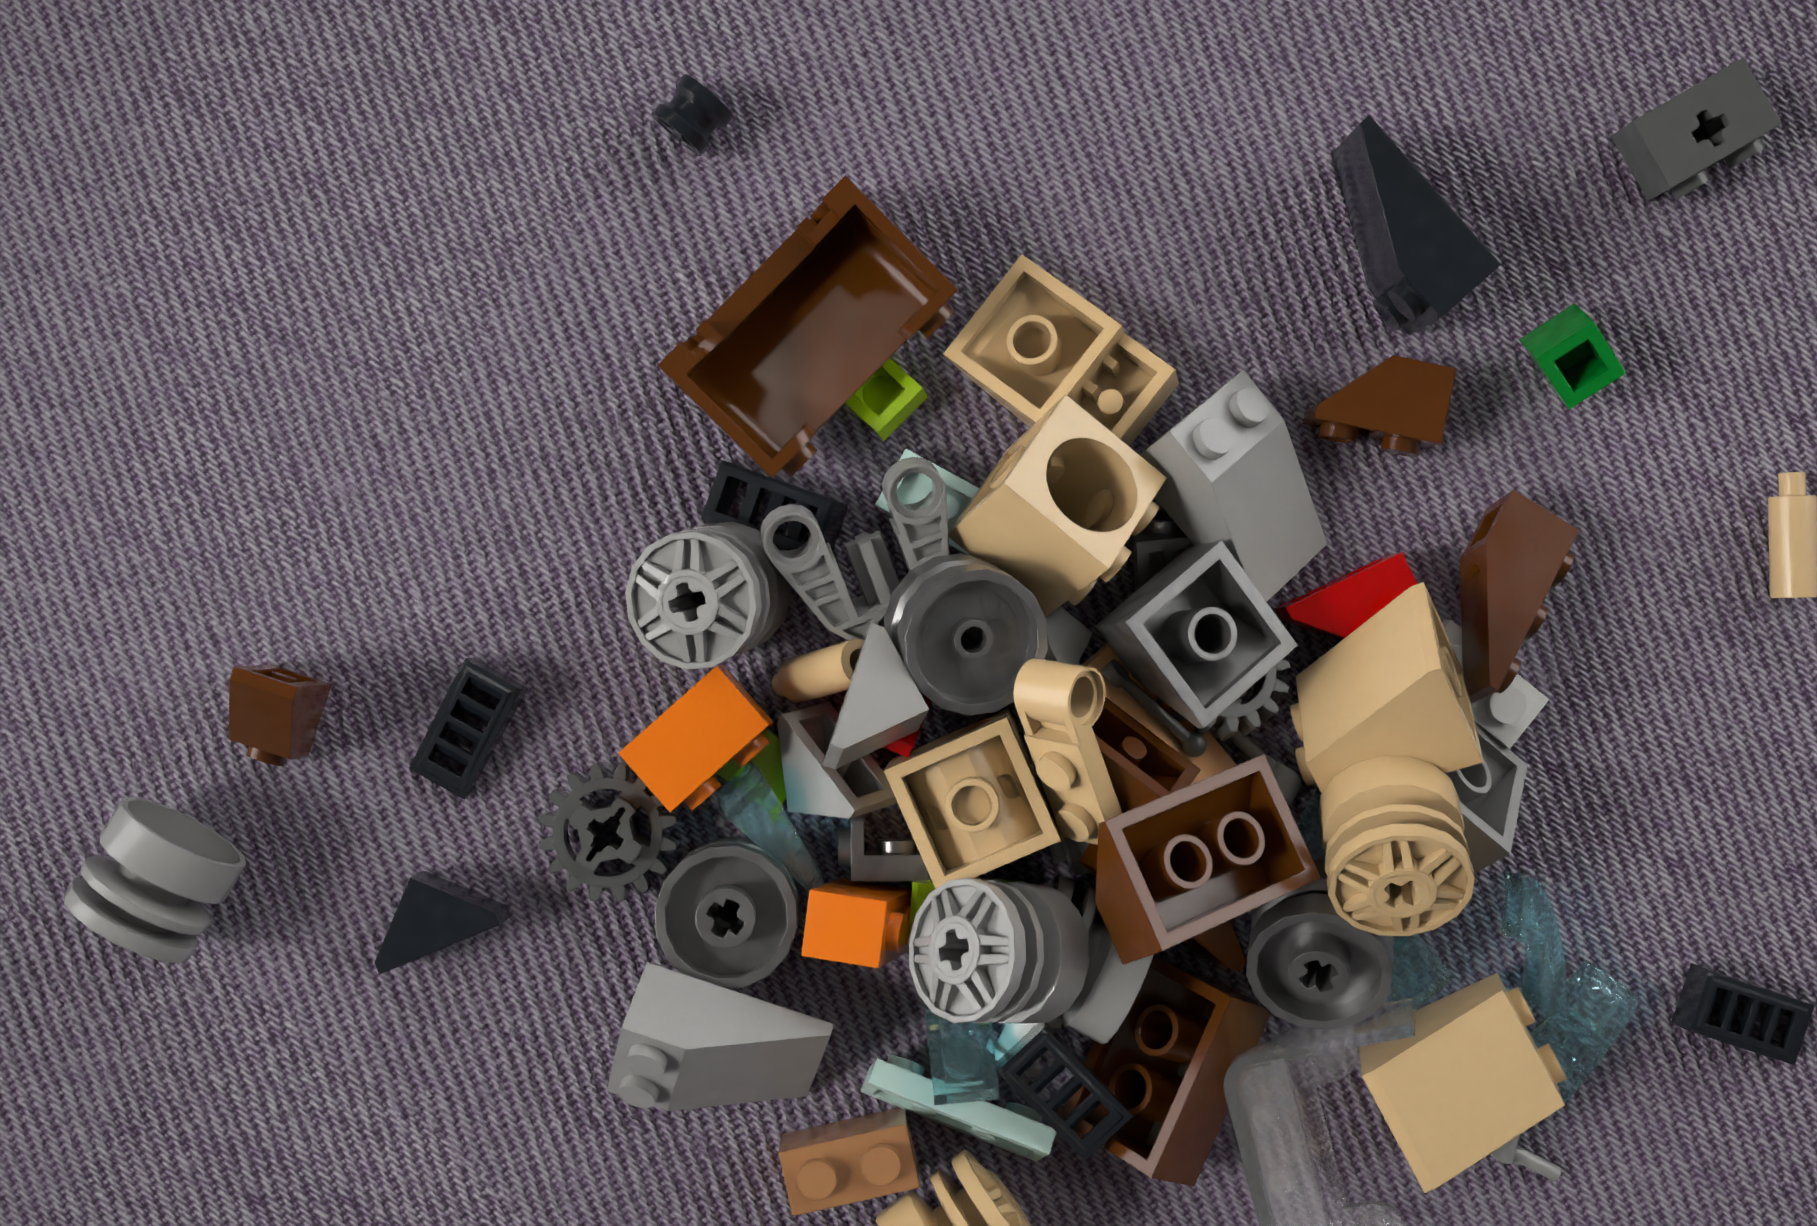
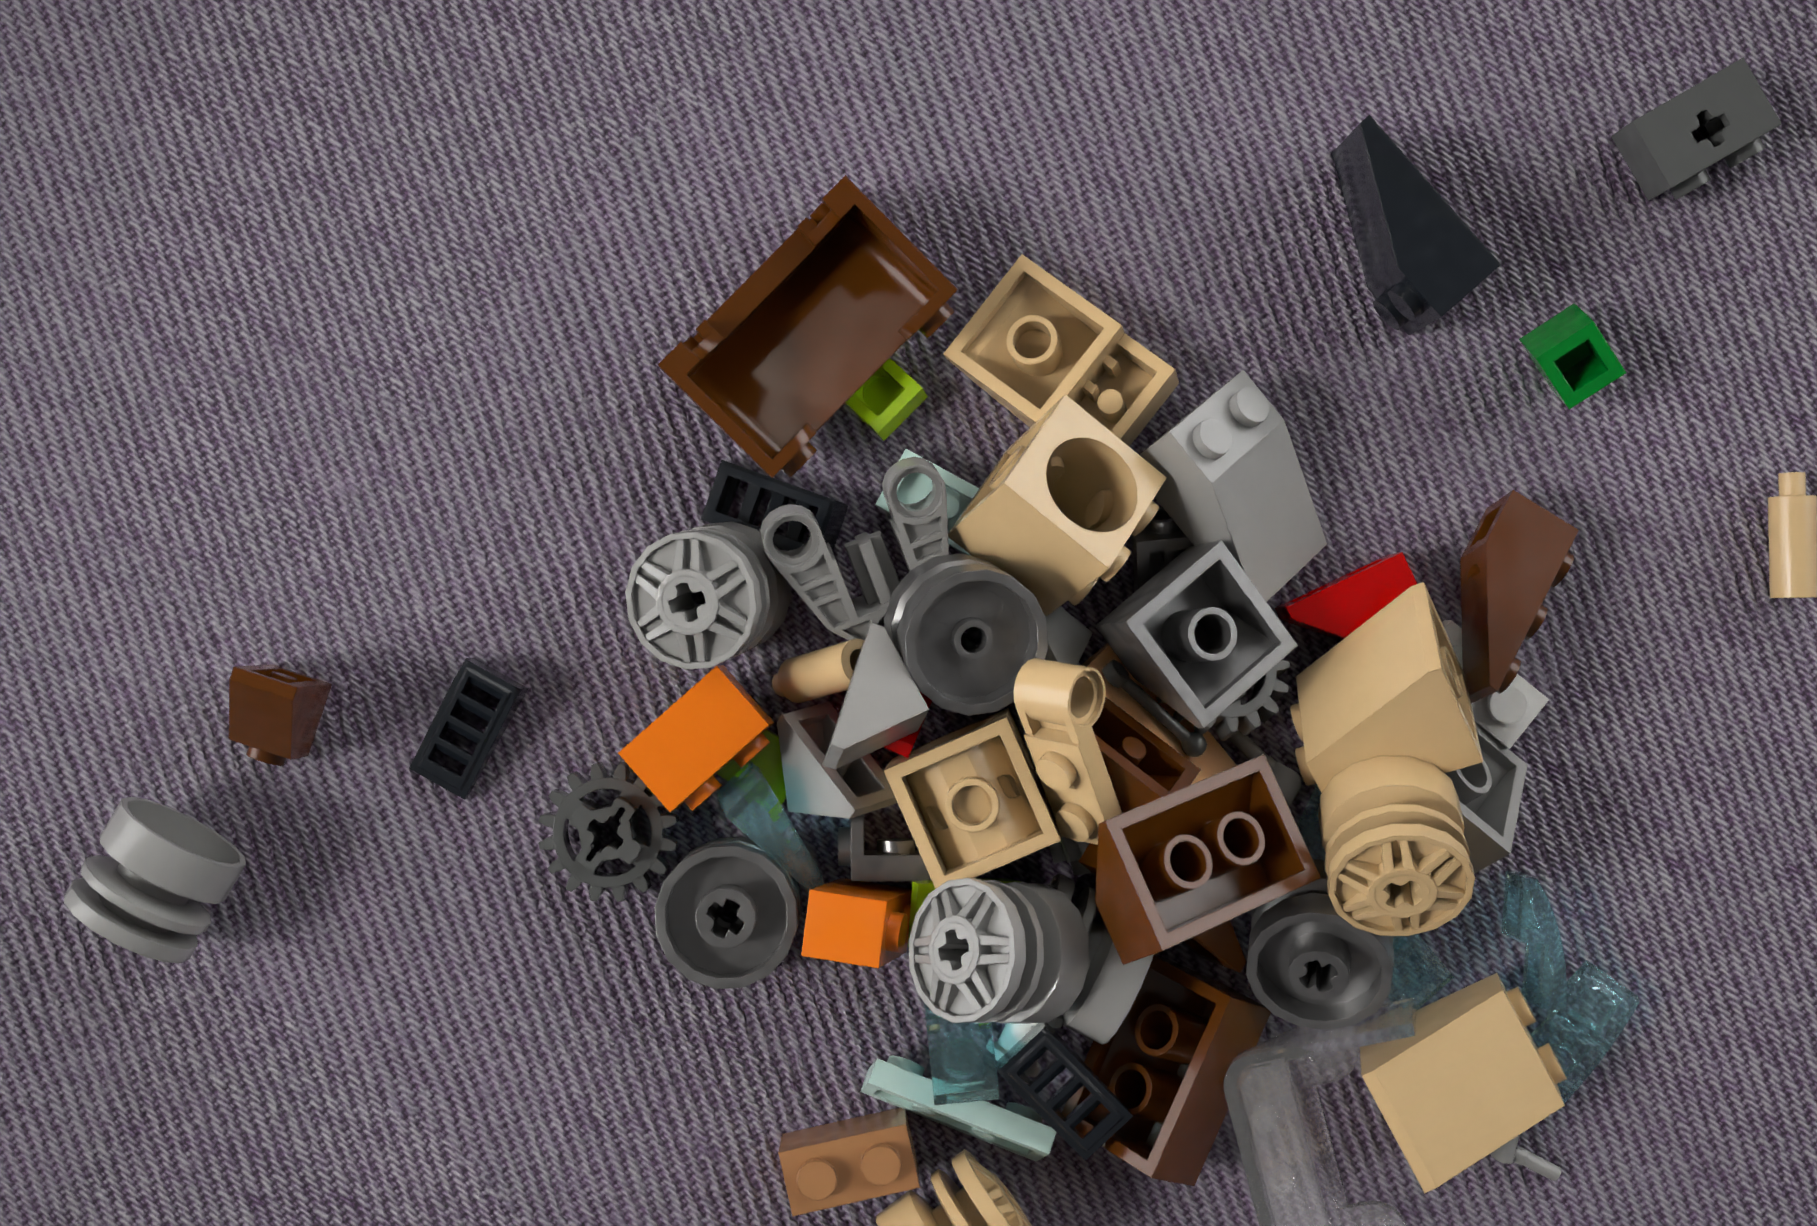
black slope [374,871,511,975] -> none
light grey slope [606,962,834,1111] -> none
black wheel [652,74,733,156] -> none
reddish brown slope [1302,355,1457,457] -> none
black slope [1671,963,1815,1065] -> none

